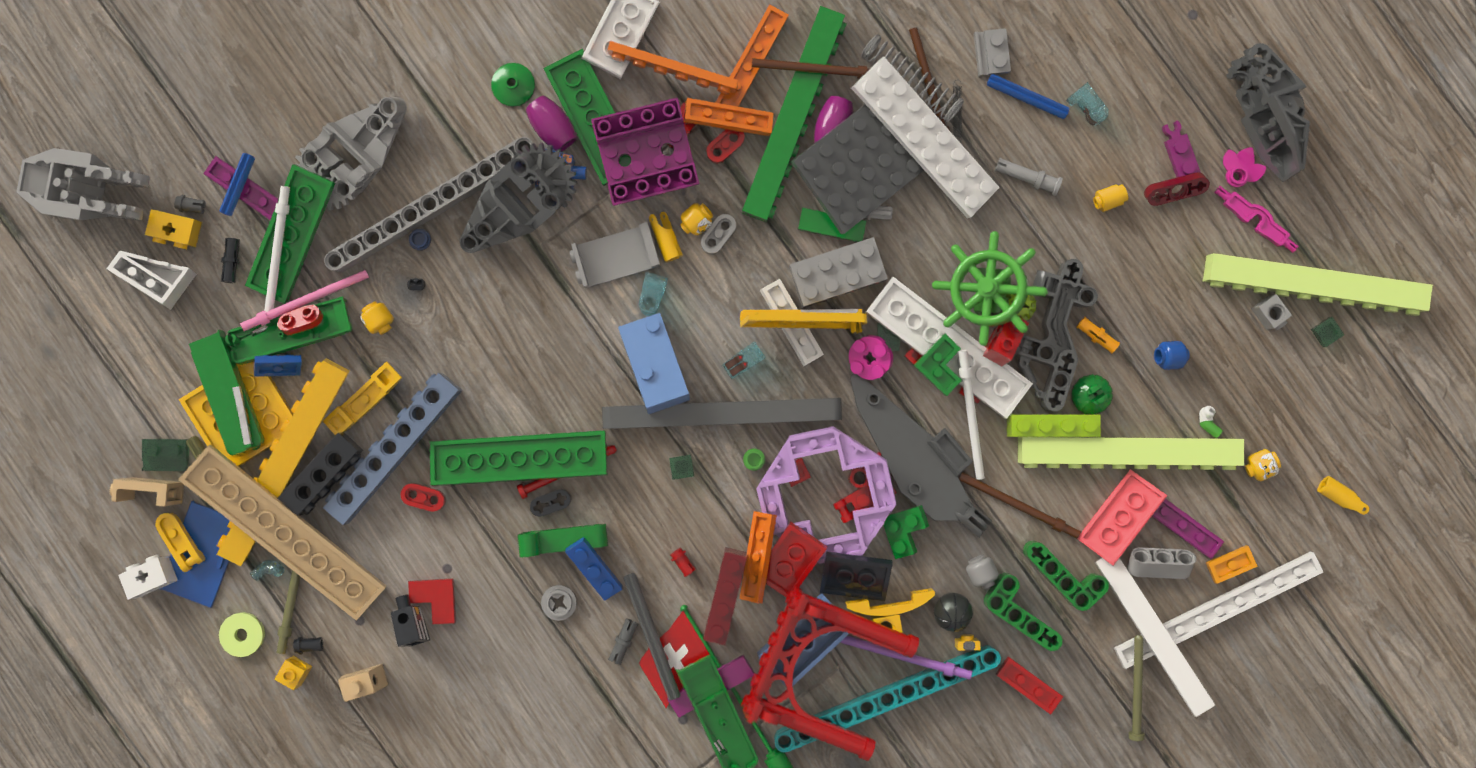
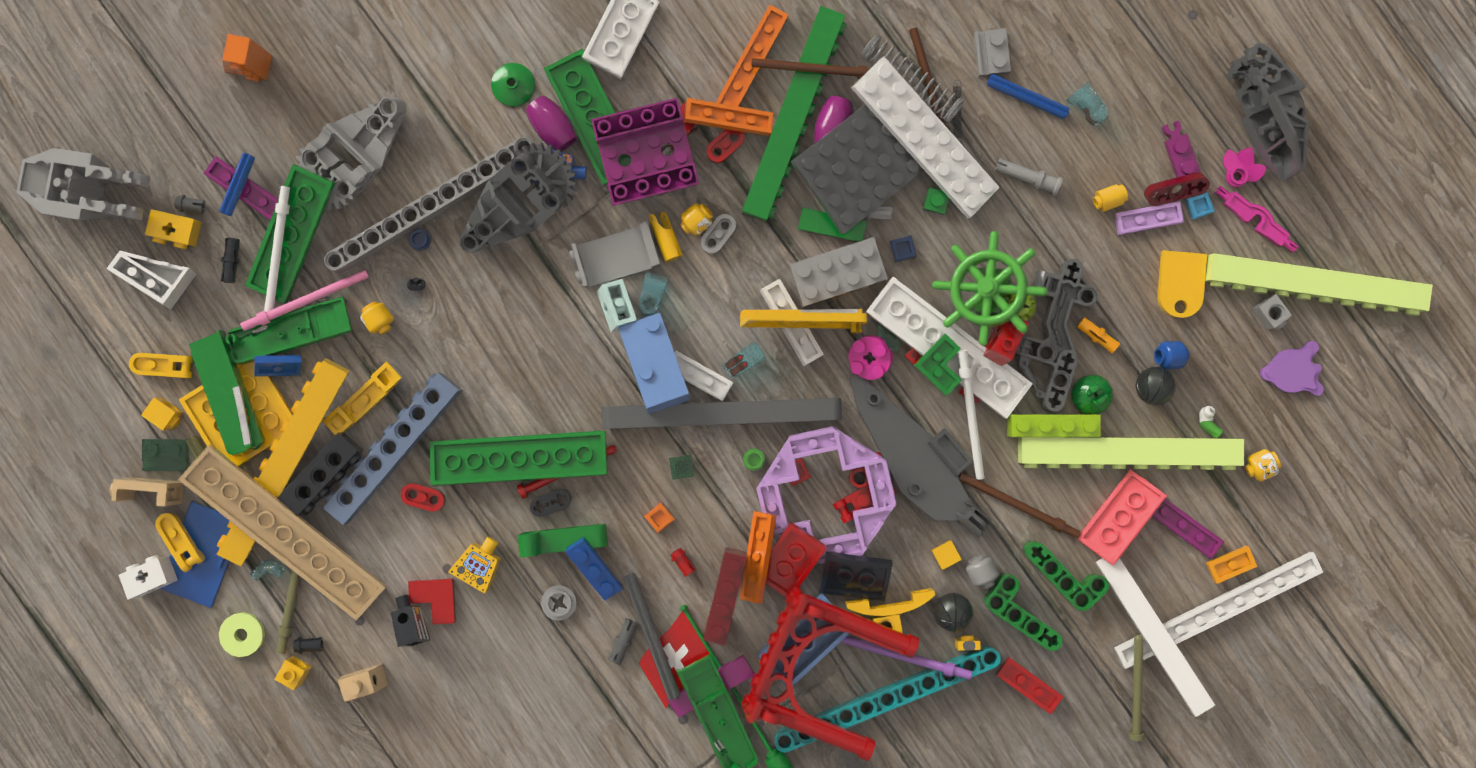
red plate [278,305,323,335] -> none
orange plate [608,41,738,94] -> none
green plate [883,505,929,559] -> none
light grey beam [1127,548,1196,579] -> none
clear green plate [1311,317,1344,347] -> none
yellow piece [1317,476,1369,515] -> none
none -> yellow plate [129,353,194,378]
none -> yellow brick [141,397,184,431]
none -> orange wedge [222,34,272,82]
none -> yellow torso [448,536,501,594]
none -> light aqua brick [597,279,637,332]
none -> orange tile [644,502,675,533]
none -> white tile [675,351,733,402]
none -> dark blue tile [889,235,917,263]
none -> green plate [923,187,949,215]
none -> yellow tile [931,540,962,570]
none -> lavender tile [1114,201,1184,235]
none -> pearl dark grey piece [1135,366,1176,405]
none -> yellow tile [1157,250,1207,318]
none -> dark azure tile [1185,191,1215,220]
none -> medium lavender tile [1260,341,1324,396]

